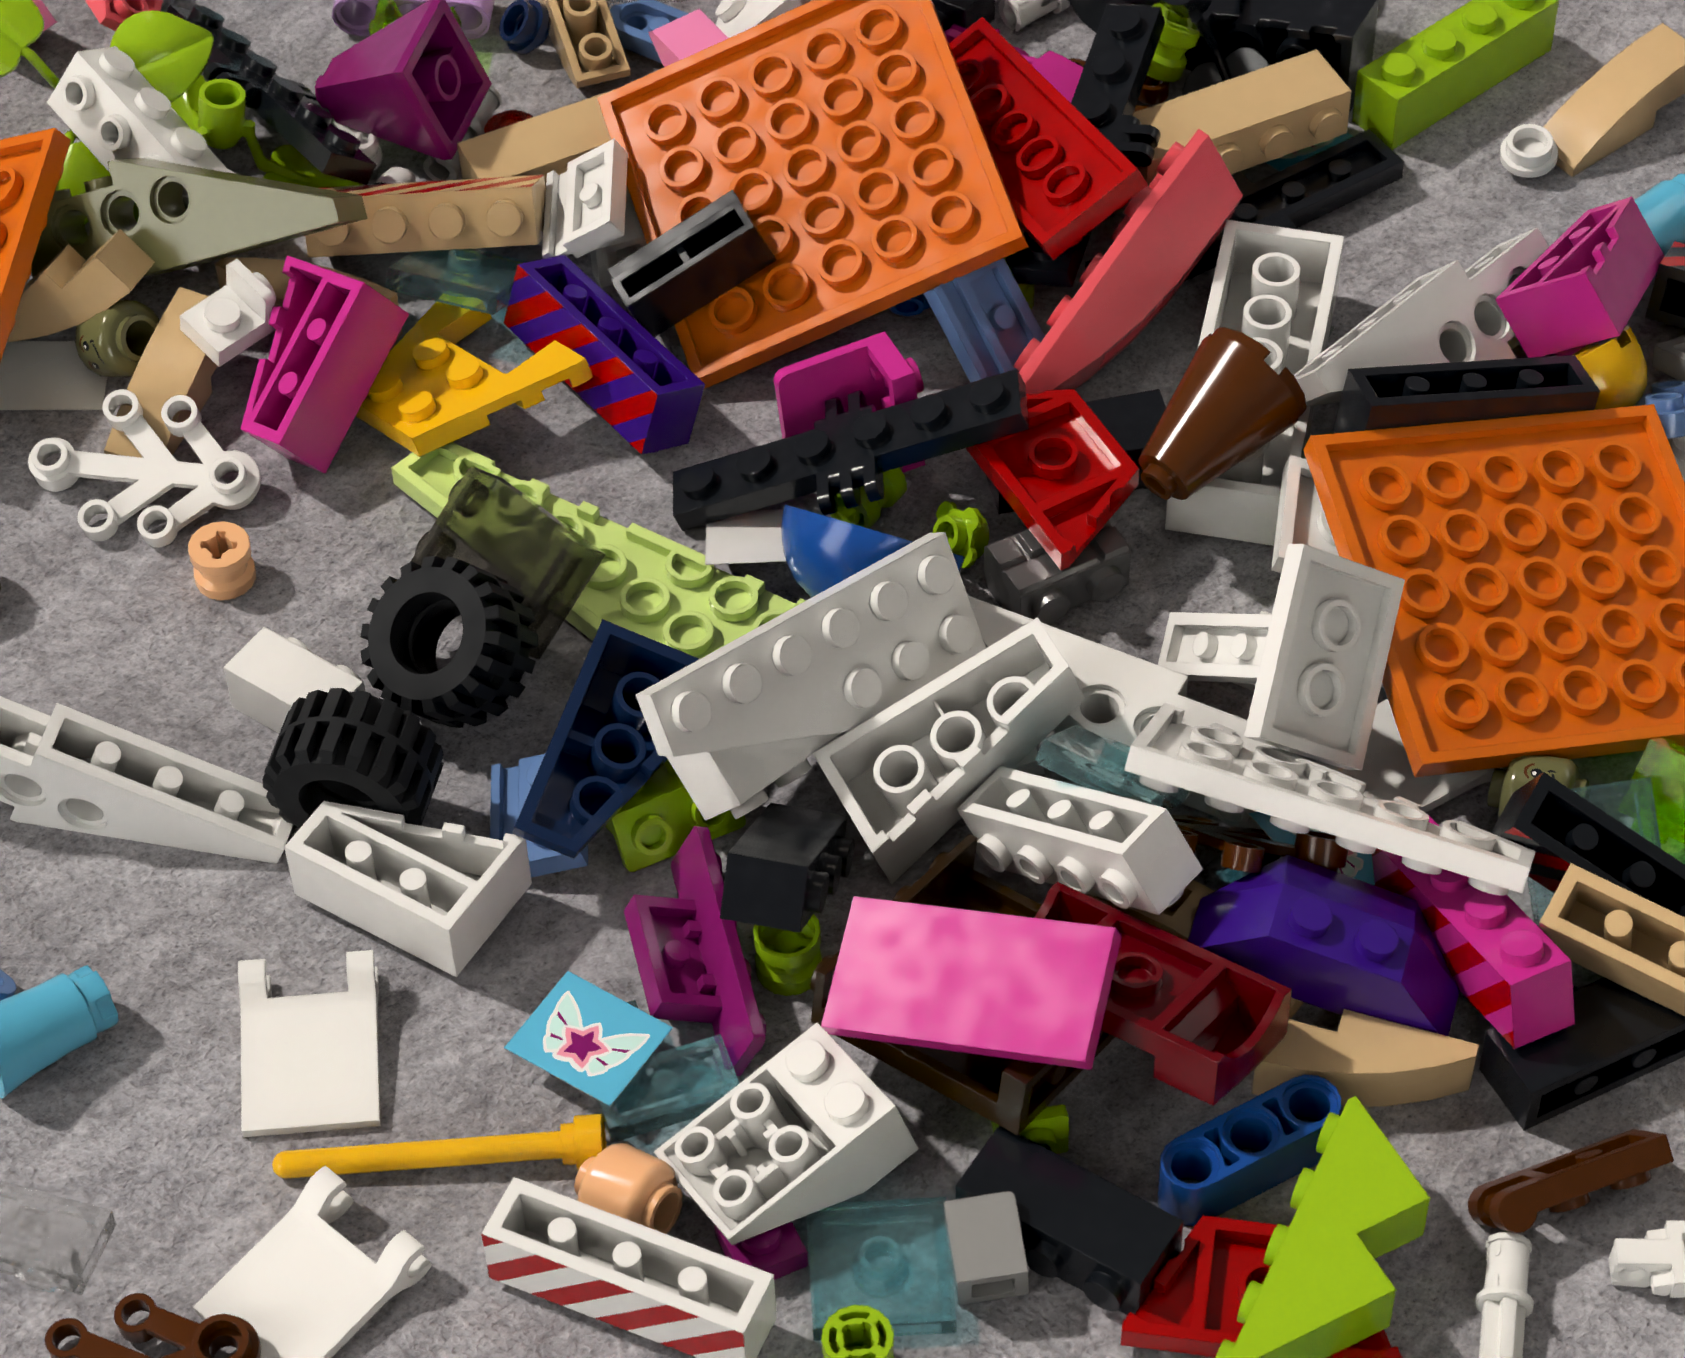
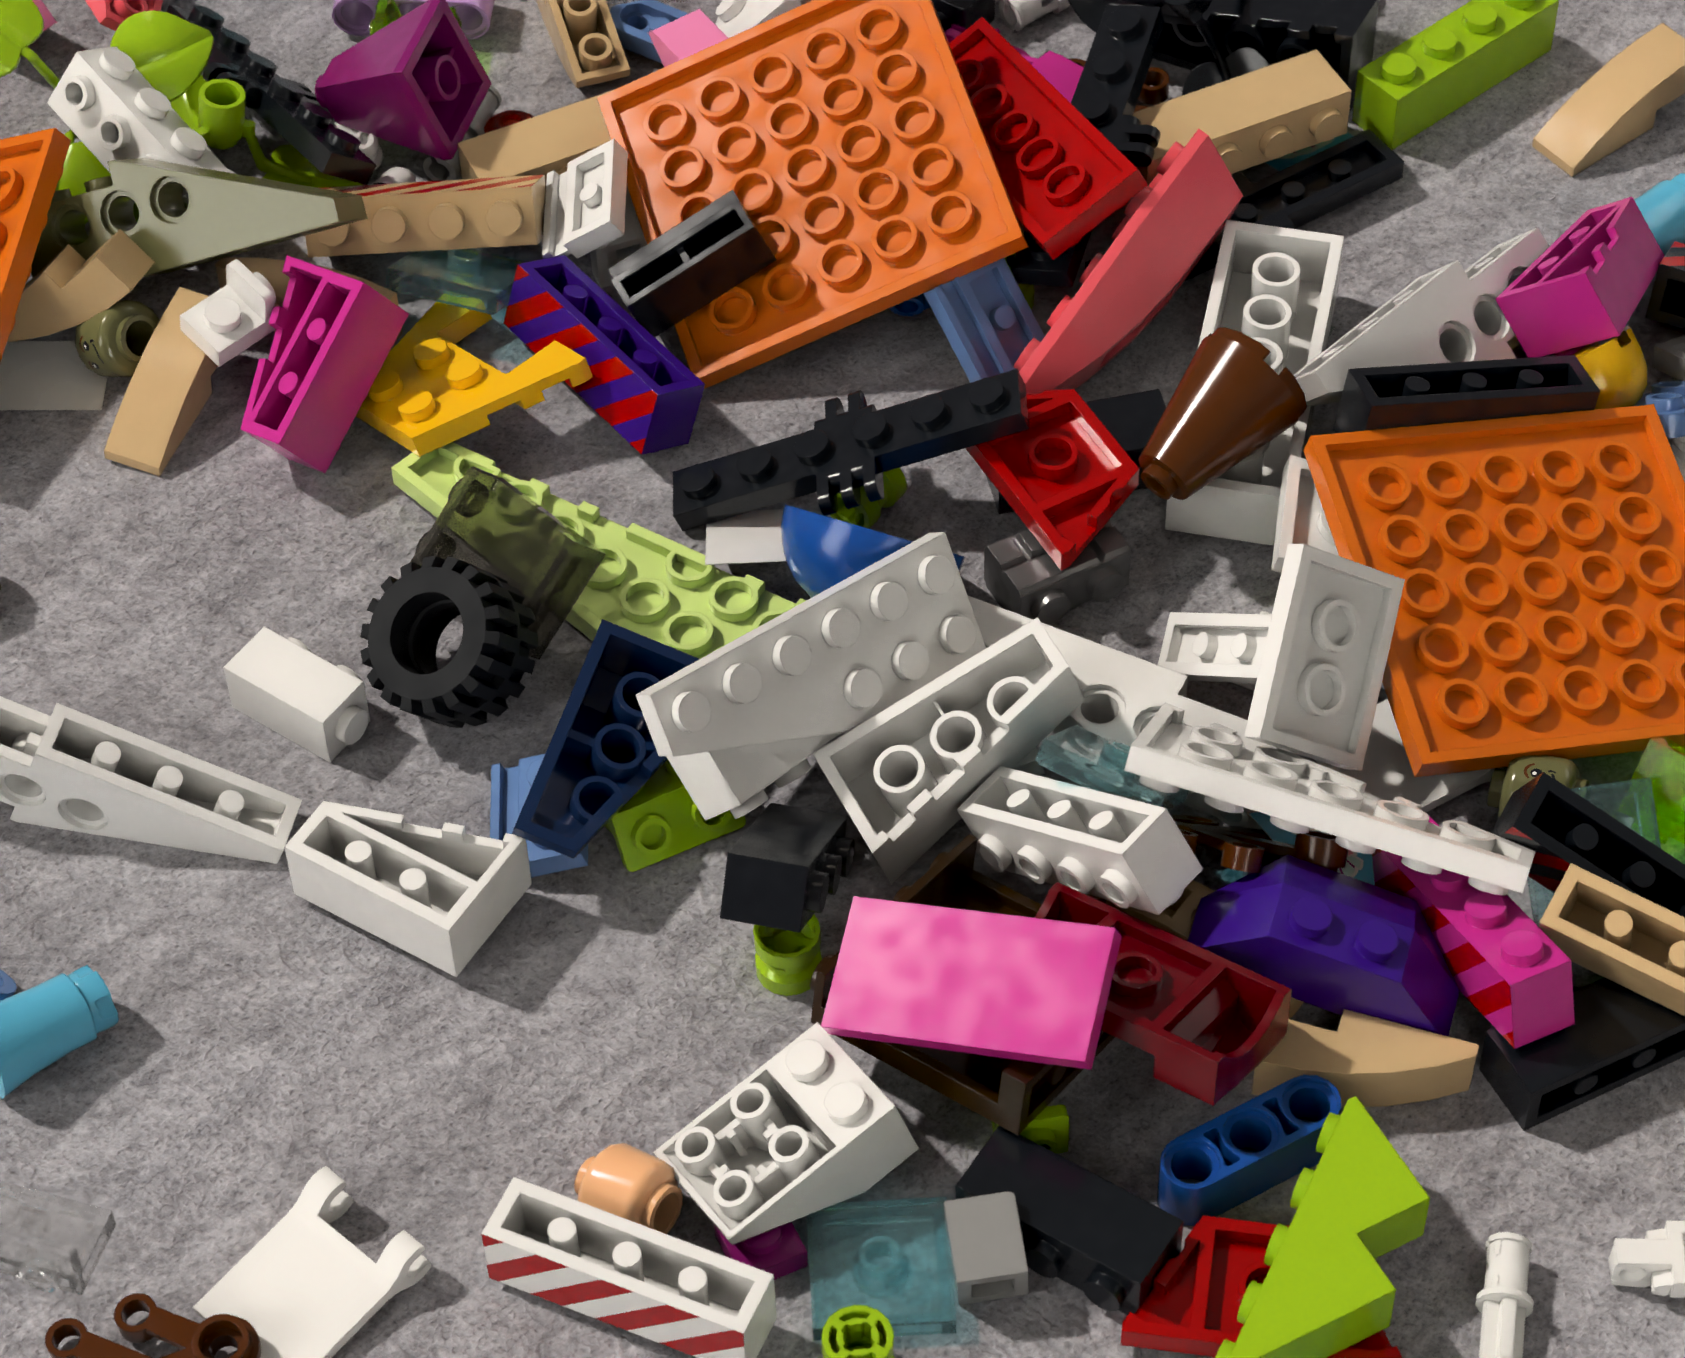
white plant [28,389,261,548] -> none
light nougat wheel [188,521,256,601] -> none
white flag [238,950,381,1138] -> none
black tyre [262,688,444,830] -> none
yellow piece [272,1114,607,1179] -> none
dark blue plate [499,0,550,55] -> none
medium azure sticker [504,971,673,1106] -> none
clear light blue plate [596,1000,740,1143] -> none
magenta bracket [624,826,766,1077] -> none
dark pink bracket [774,331,925,473] -> none
lime plate [932,501,989,568] -> none
lime wheel [1147,3,1201,82] -> none
reddish brown plate [1468,1129,1674,1233] -> none
white plate [1500,124,1558,178] -> none

